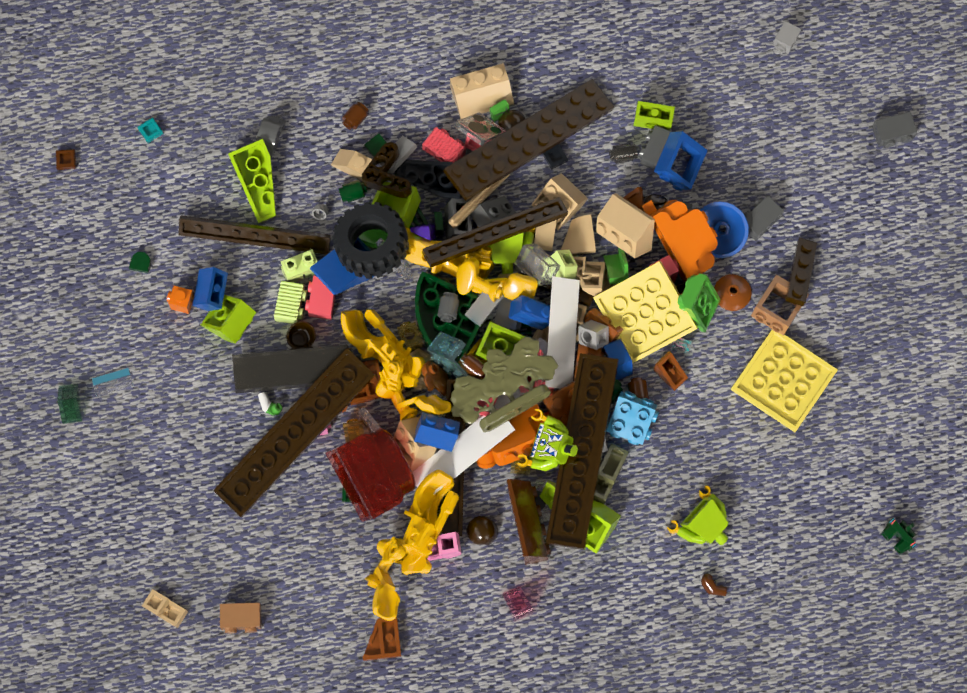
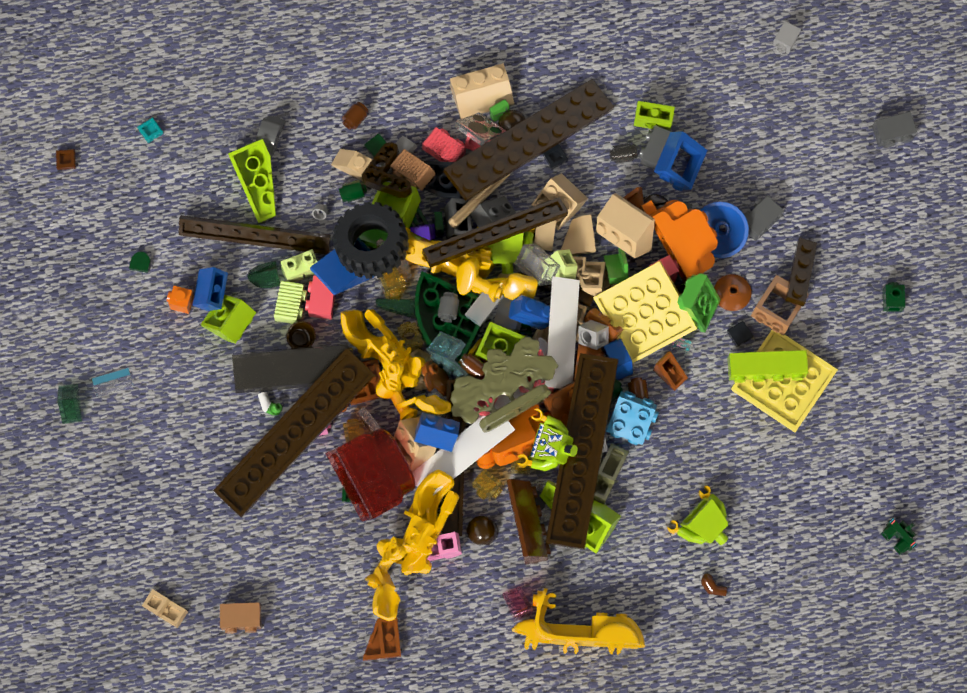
none -> clear green brick [247,261,281,288]
none -> clear green slope [376,299,415,318]
none -> clear yellow brick [378,267,406,303]
none -> medium nougat brick [390,149,435,191]
none -> clear yellow brick [472,468,503,501]
none -> yellow piece [512,588,645,655]
none -> black tile [727,321,754,347]
none -> lime brick [727,350,808,383]
none -> dark green brick [882,282,906,312]

